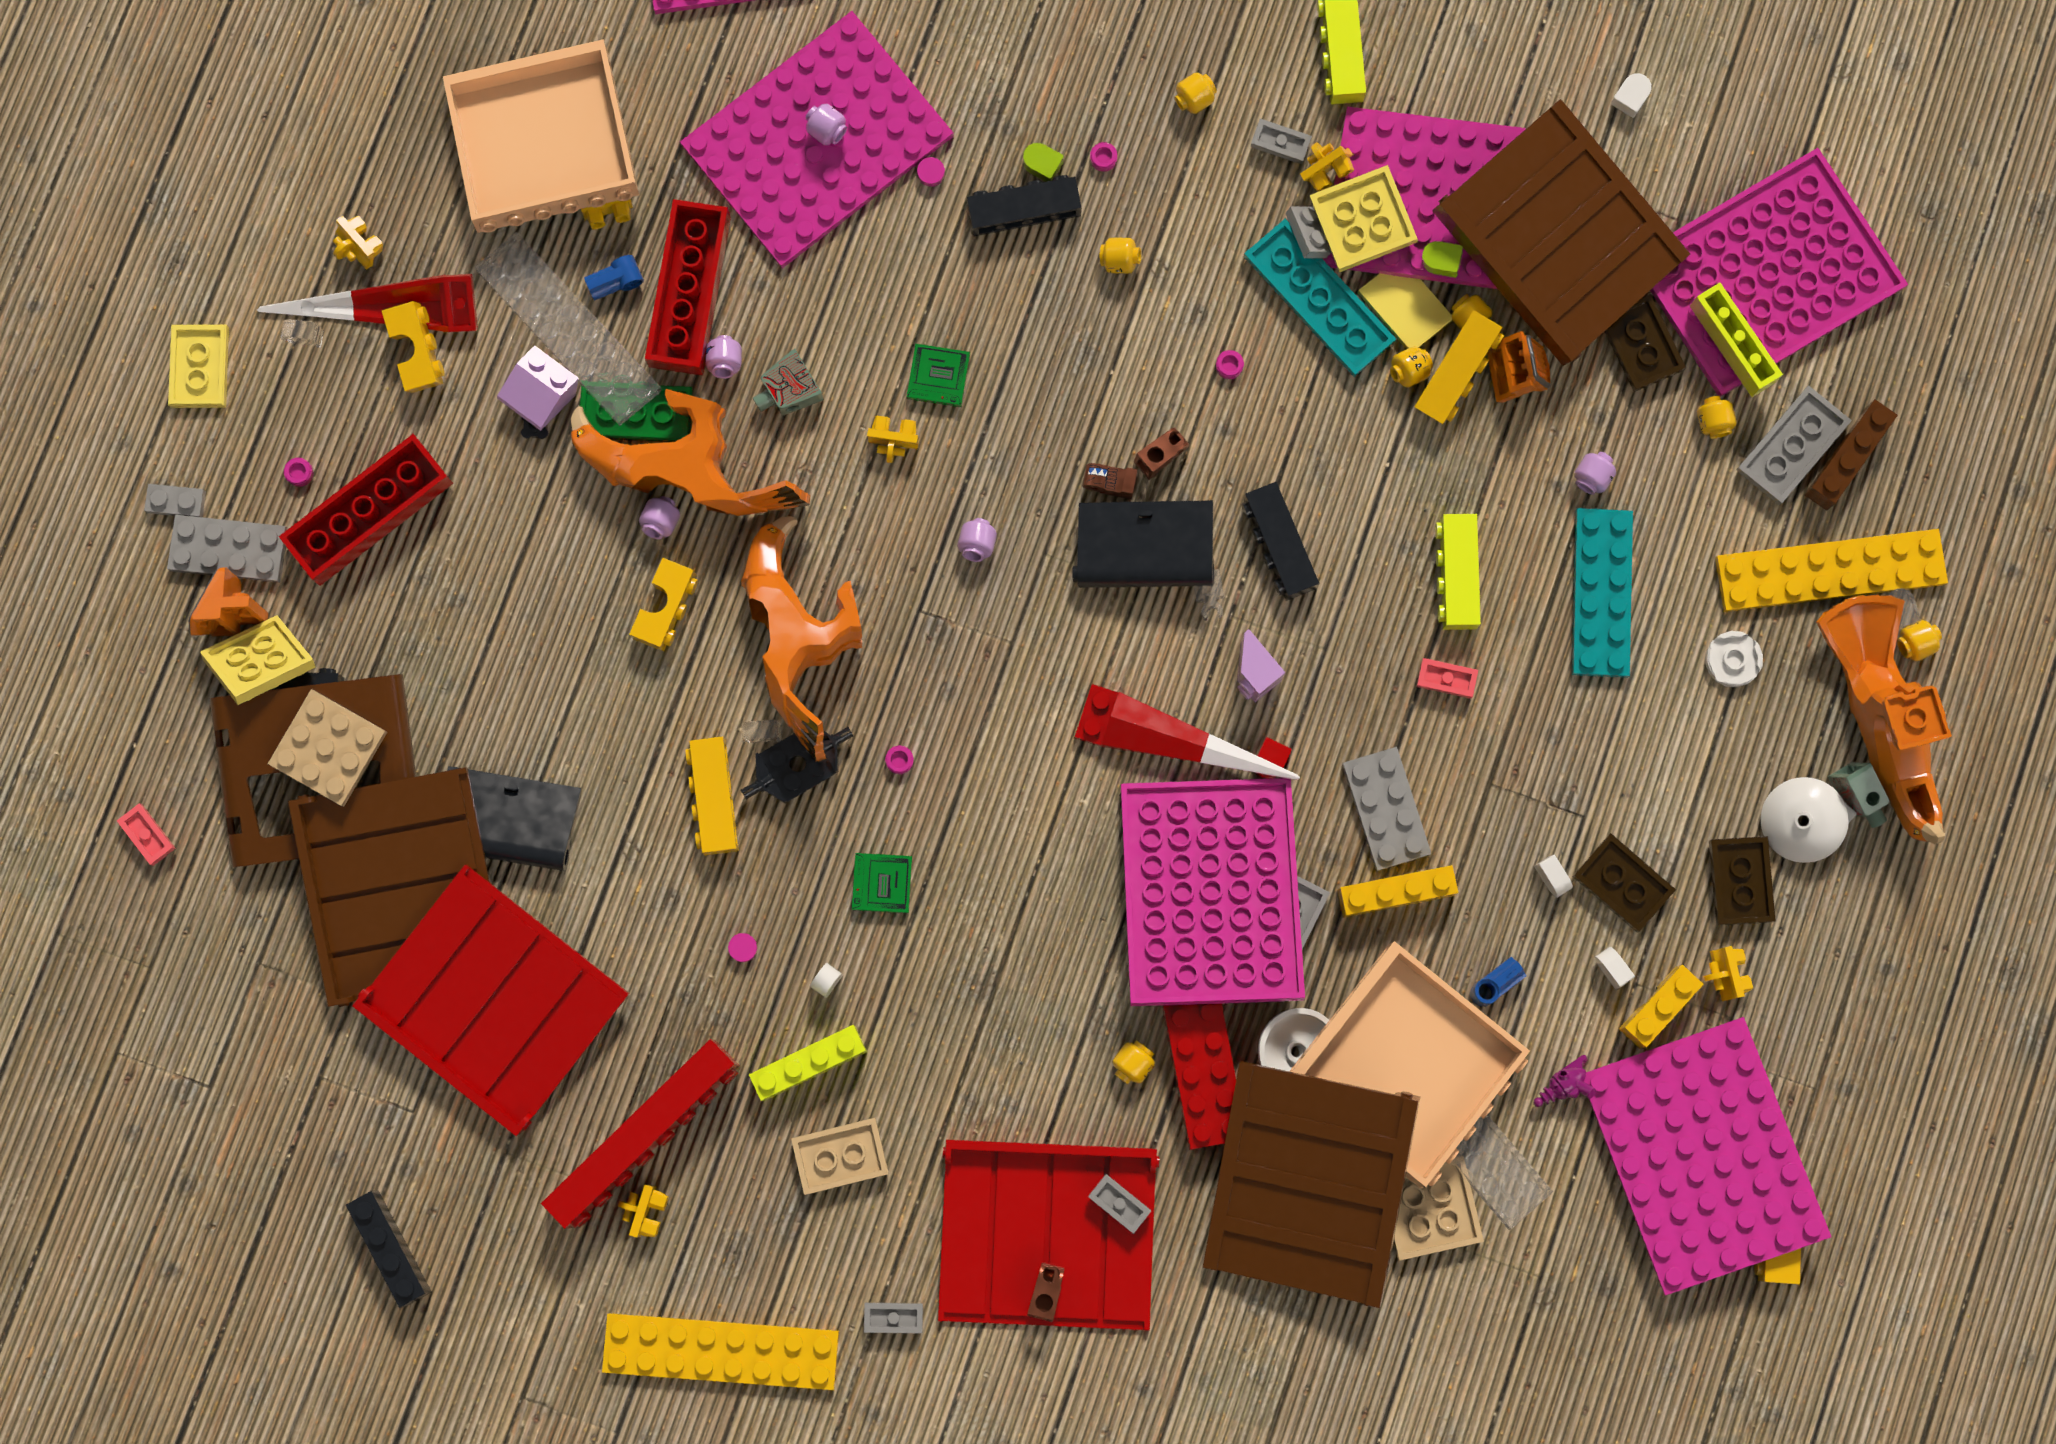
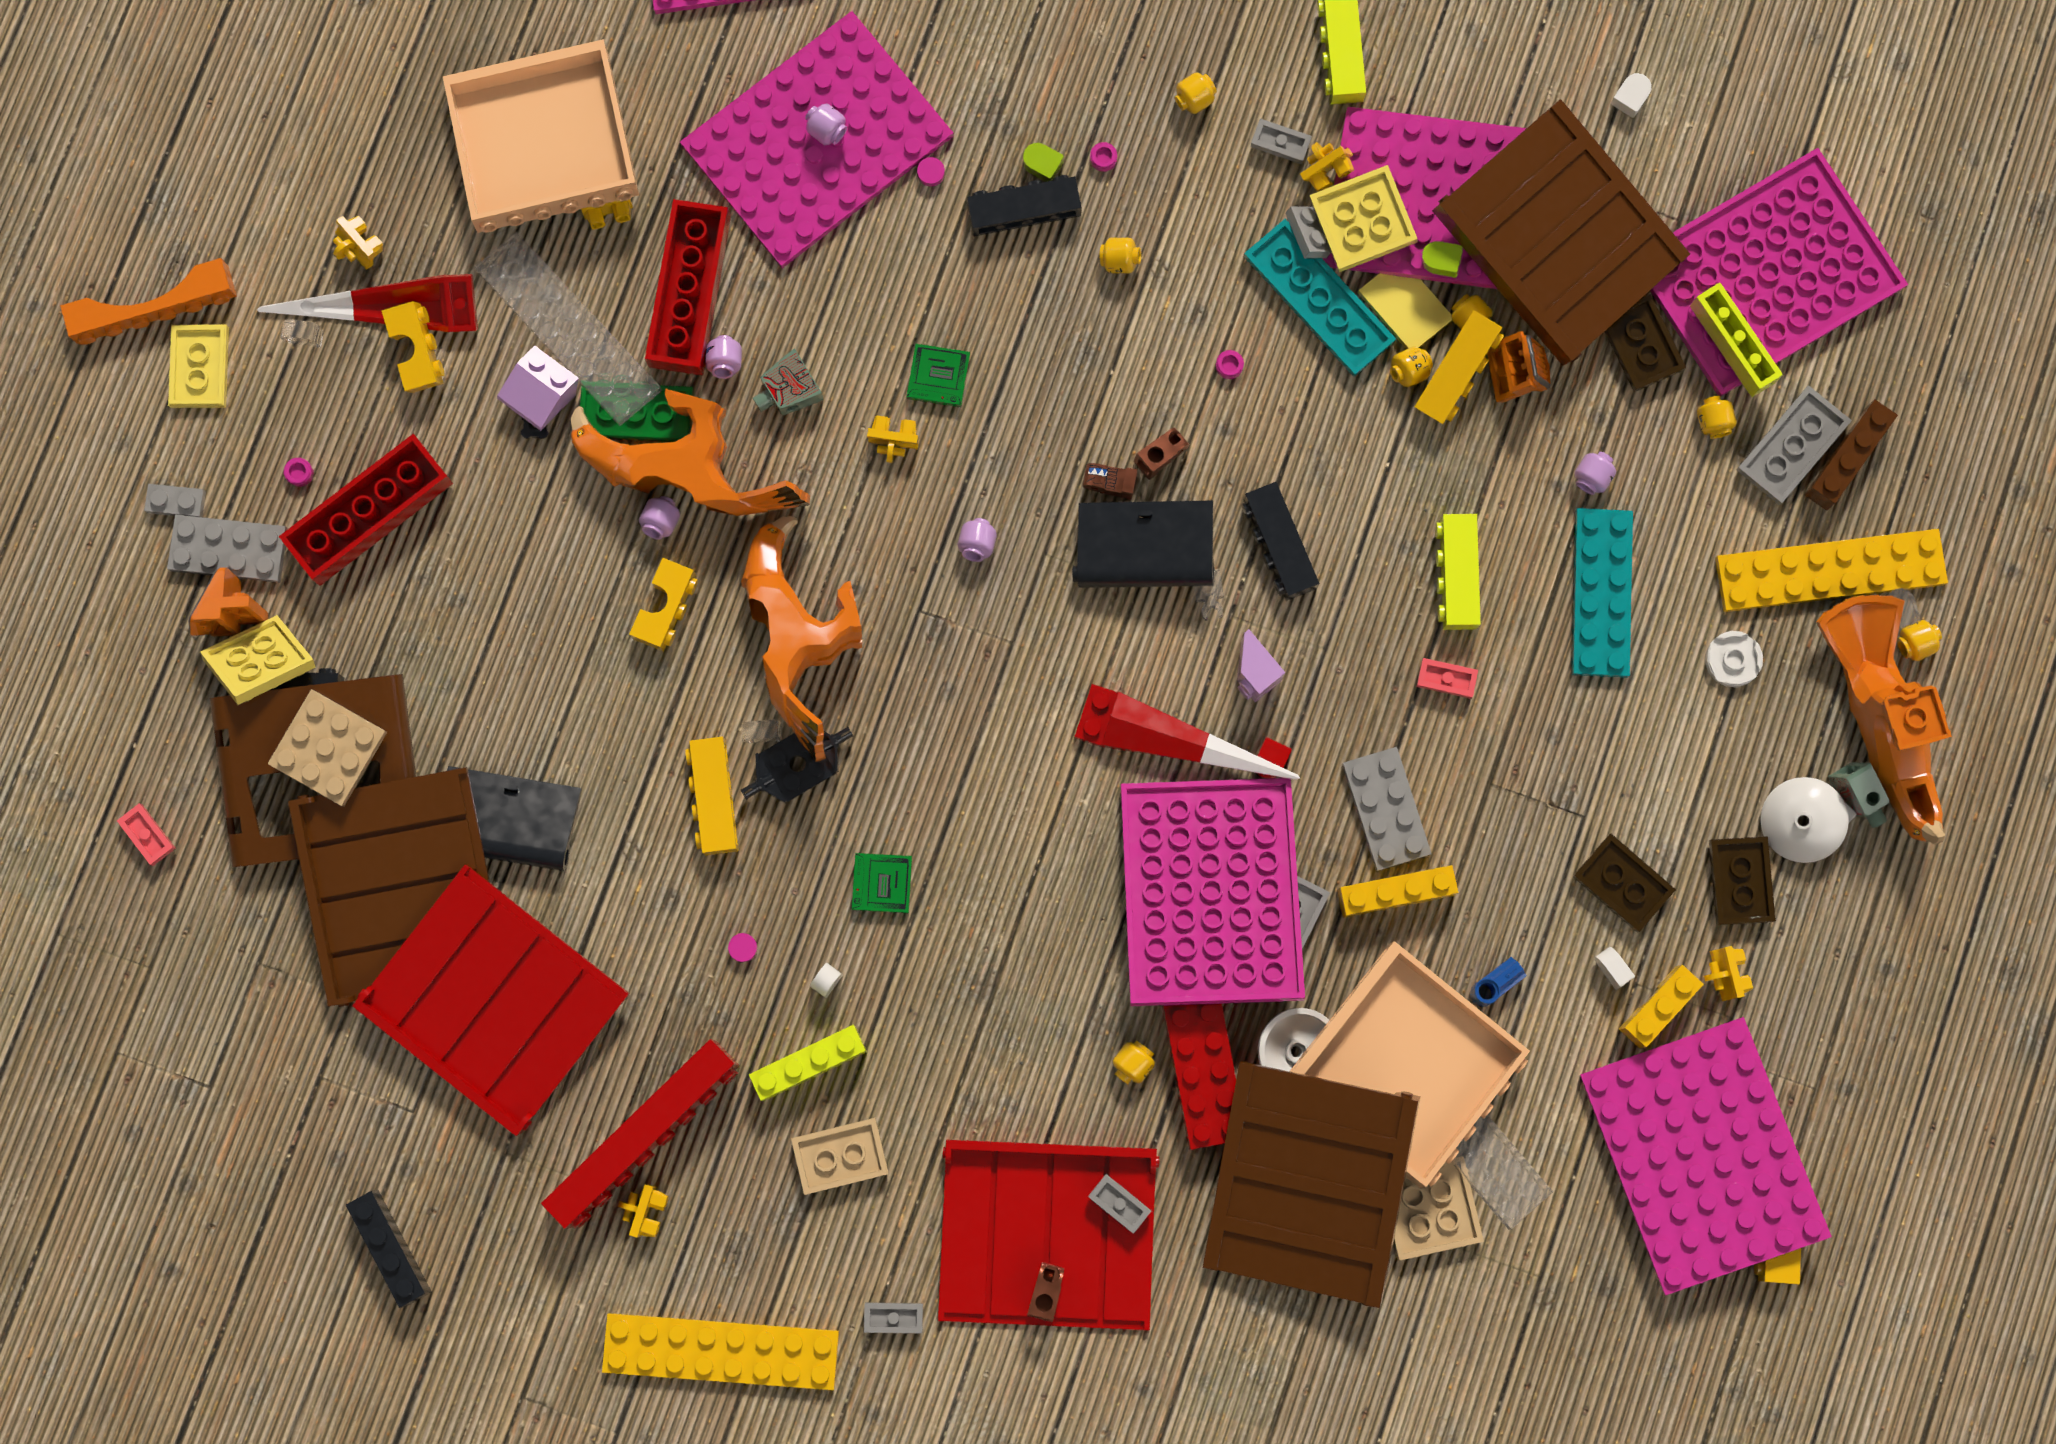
blue piece [584,255,644,301] -> none
dark pink tile [885,745,914,775] -> none
magenta piece [1533,1055,1596,1107] -> none
white piece [1534,855,1573,898] -> none
none -> orange arch [60,258,237,345]

